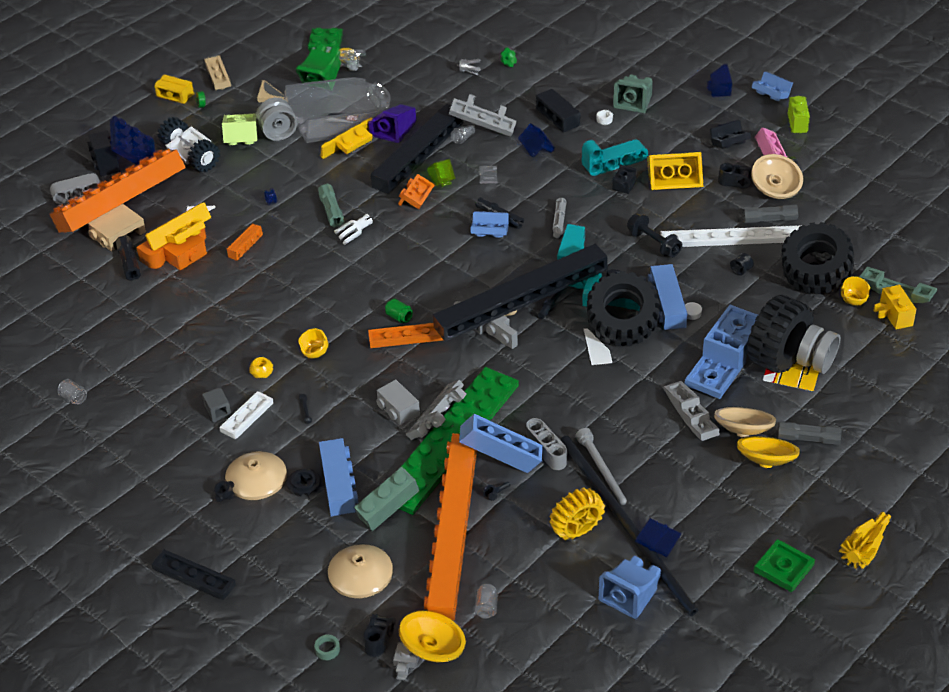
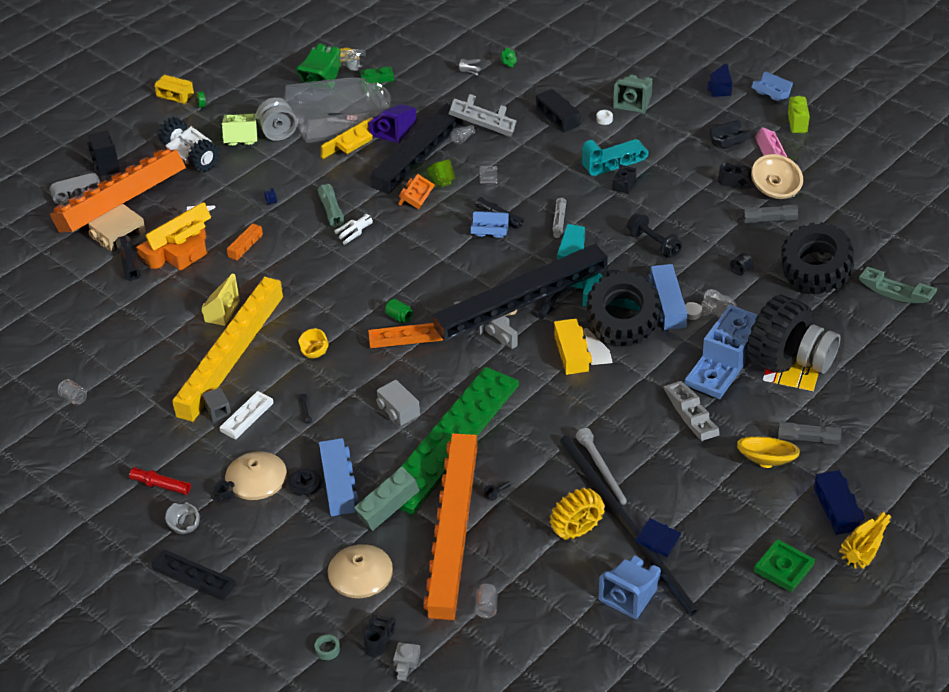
clear blue plate [110,116,155,165] -> none
tan plate [204,56,231,90] -> none
yellow plate [249,357,273,378] -> none
tile [257,80,288,103] -> none
green plate [308,28,343,51] -> none
yellow dish [399,611,466,662] -> none
light grey hinge [406,380,467,440] -> none
medium blue brick [459,414,543,473] -> none
clear blue panel [518,123,555,157] -> none
light grey beam [526,418,567,470] -> none
yellow slope [647,152,703,190] -> none
white tile [660,226,800,247] -> none
tan dish [714,407,776,437] -> none
yellow hair [841,276,870,305] -> none
yellow brick [874,285,916,330] -> none
none -> red pin [129,467,191,495]
none -> light grey hair [165,502,200,534]
none -> yellow brick [172,277,283,422]
none -> light yellow slope [201,274,240,326]
none -> green plate [360,67,394,94]
none -> yellow brick [554,318,592,375]
none -> clear plate [701,289,737,318]
none -> clear blue brick [814,470,864,535]

